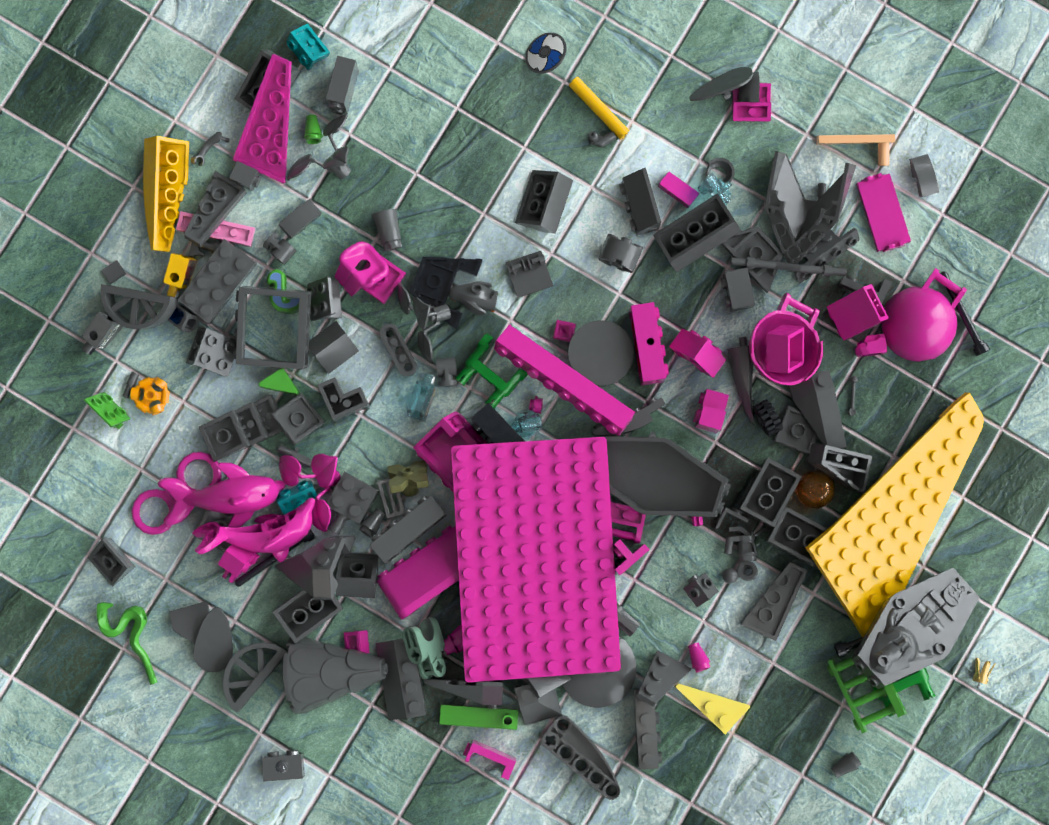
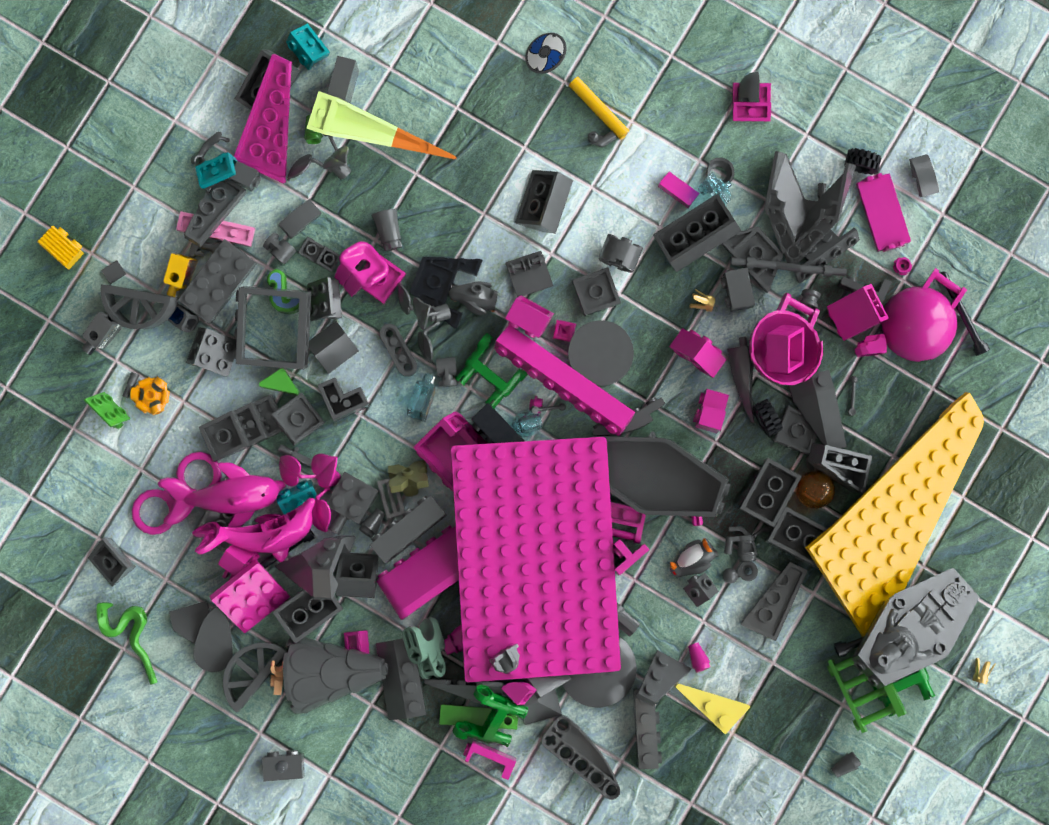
yellow wedge [143,136,189,252] -> none
dark grey slope [619,167,661,235] -> none
dark pink brick [629,302,669,386] -> none
dark grey shield [689,67,753,101] -> none
dark grey bracket [713,507,749,530] -> none
light nougat piece [816,134,895,166] -> none
none -> yellow brick [37,226,84,270]
none -> teal bracket [195,152,237,189]
none -> dark pink plate [209,559,290,634]
none -> light nougat plate [270,661,283,695]
none -> dark grey slope [297,237,340,272]
none -> yellowish green plate [306,91,457,159]
none -> green connector [452,684,528,747]
none -> dark grey piece [489,644,520,674]
none -> dark pink brick [501,682,537,705]
none -> dark pink piece [505,295,554,338]
none -> dark grey hinge [530,403,566,414]
none -> dark grey plate [572,267,621,316]
none -> animal [670,538,719,578]
none -> pearl gold piece [689,289,719,312]
none -> dark grey wheel [800,289,821,309]
none -> black tyre [844,148,882,175]
none -> dark pink plate [893,257,912,276]

